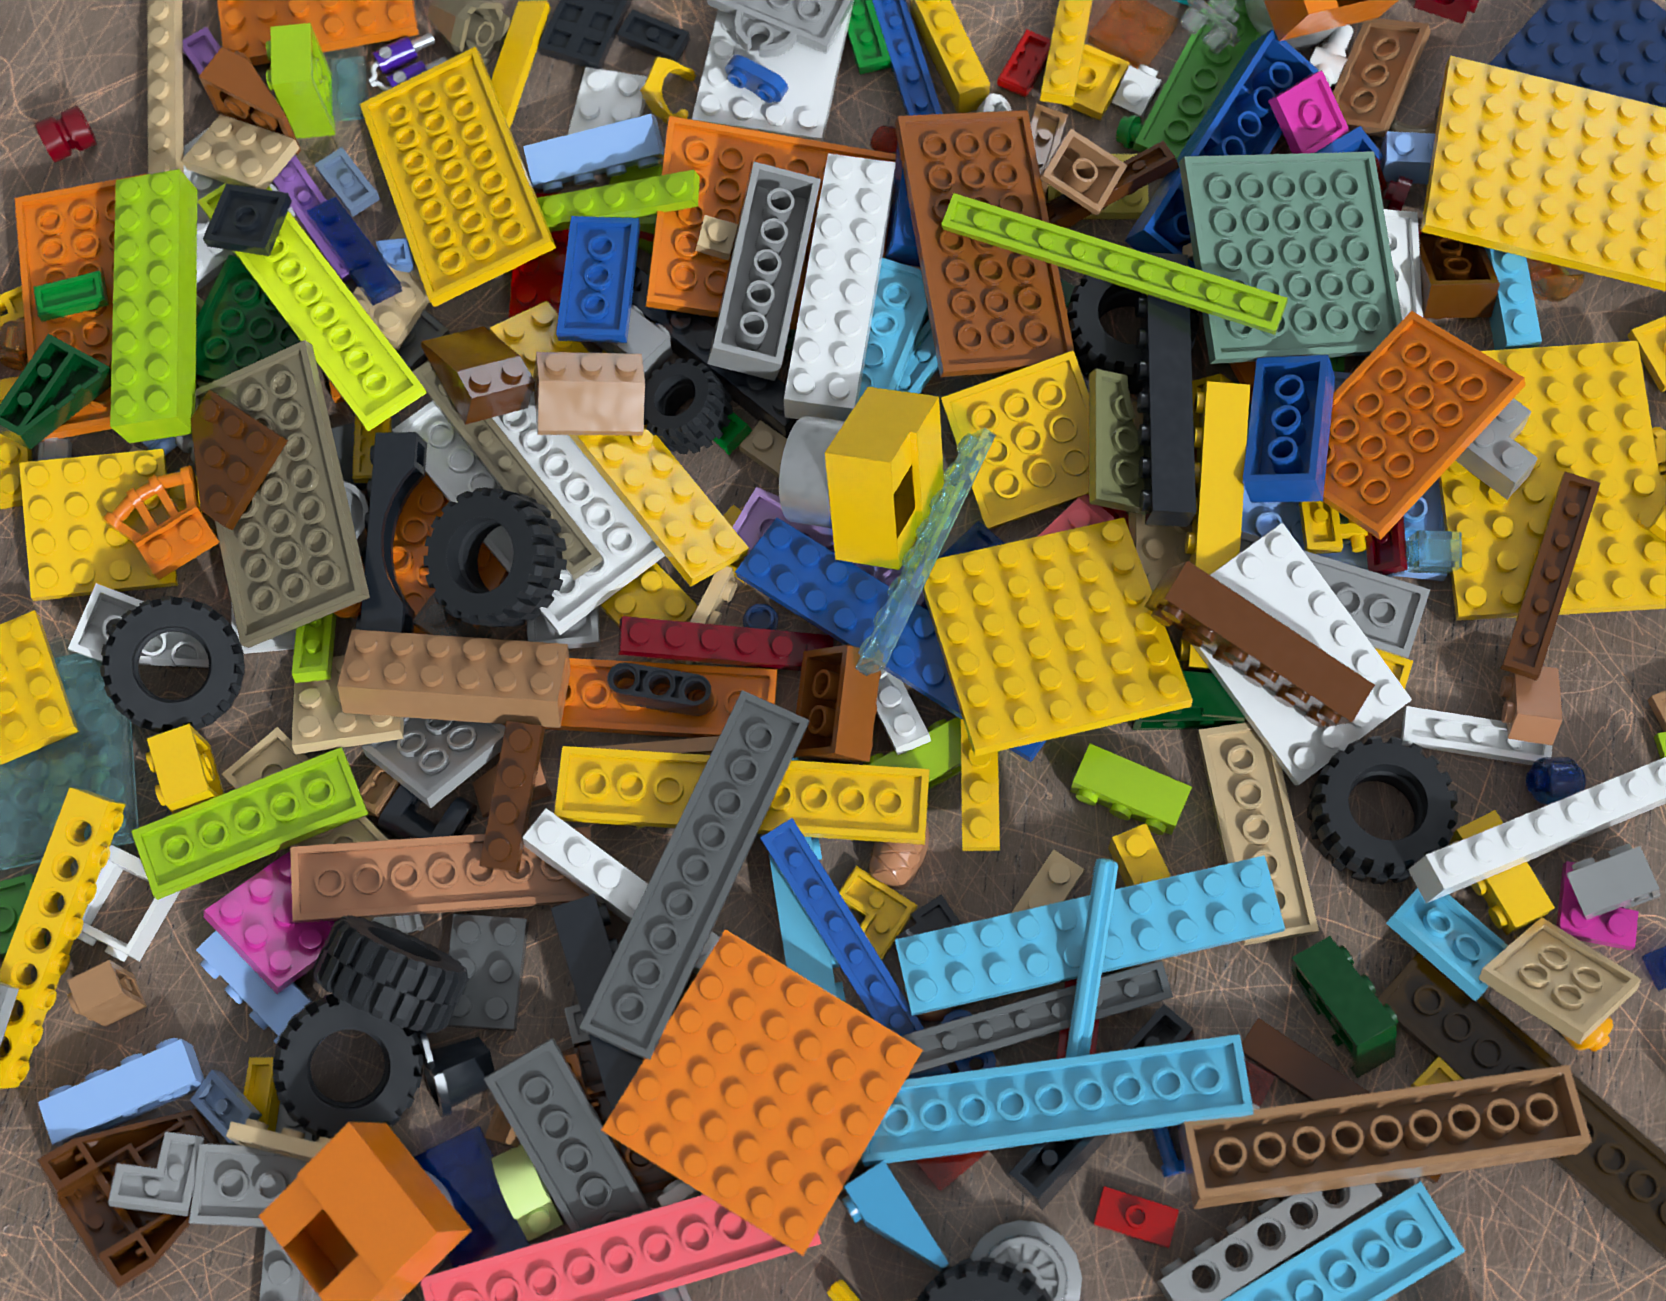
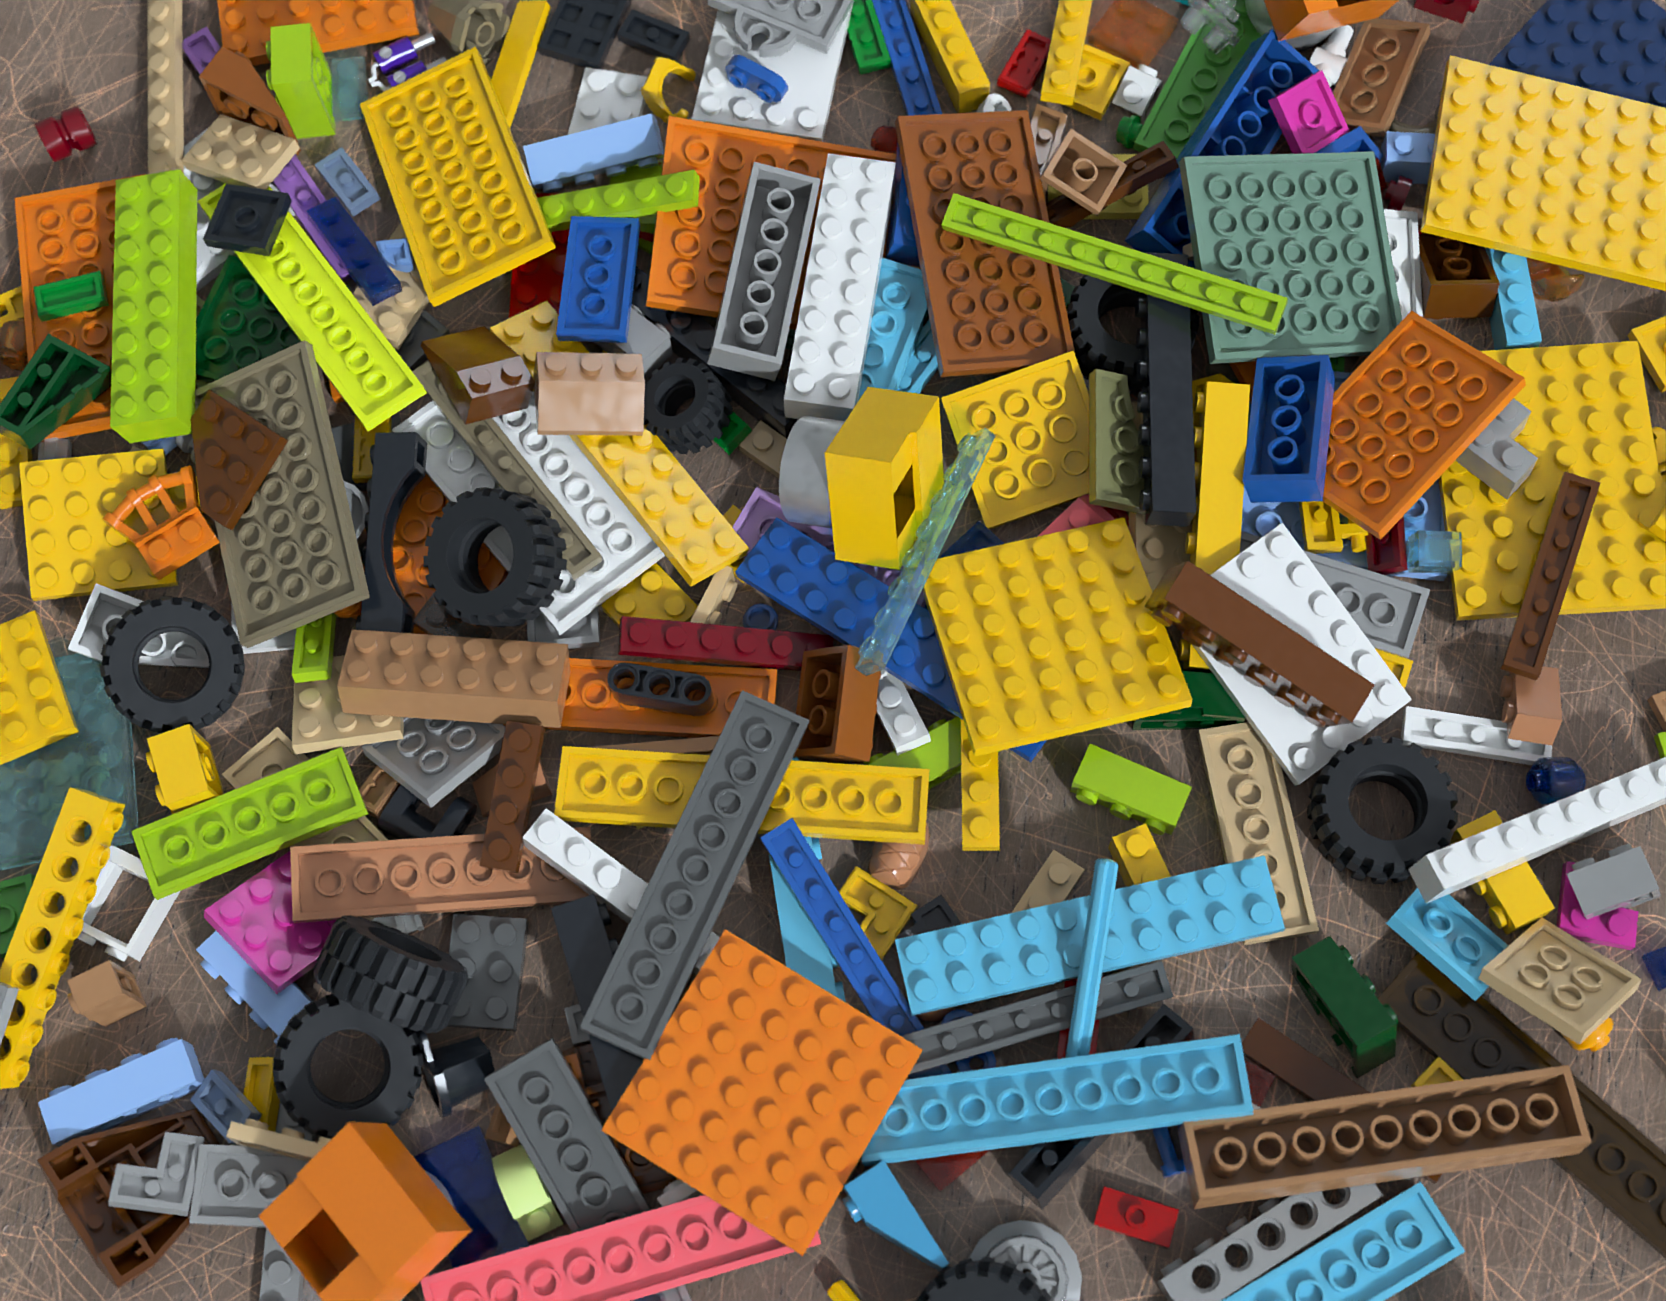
tan plate [695,215,738,260] -> none

